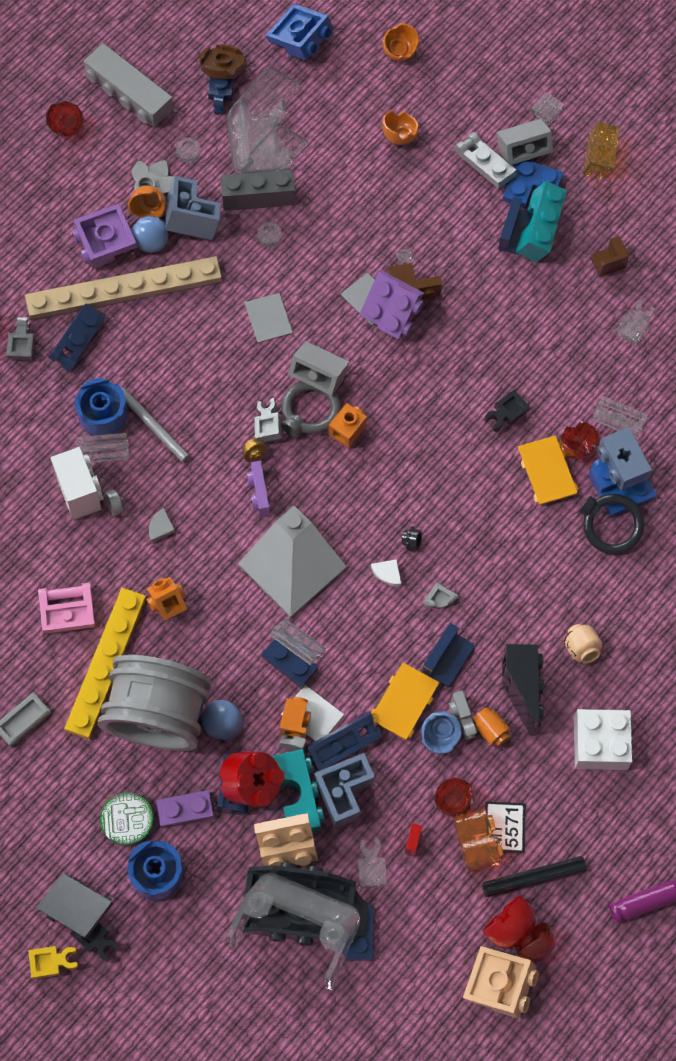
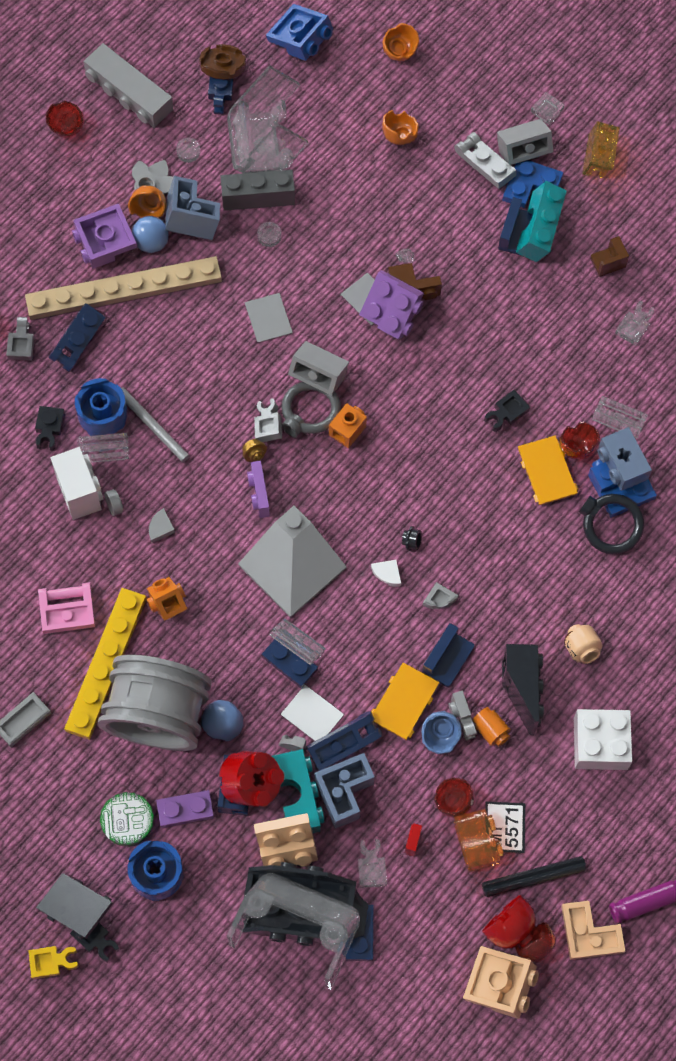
orange brick [279,697,311,740] -> none
none -> black plate [35,406,65,451]
none -> light nougat plate [561,901,625,960]

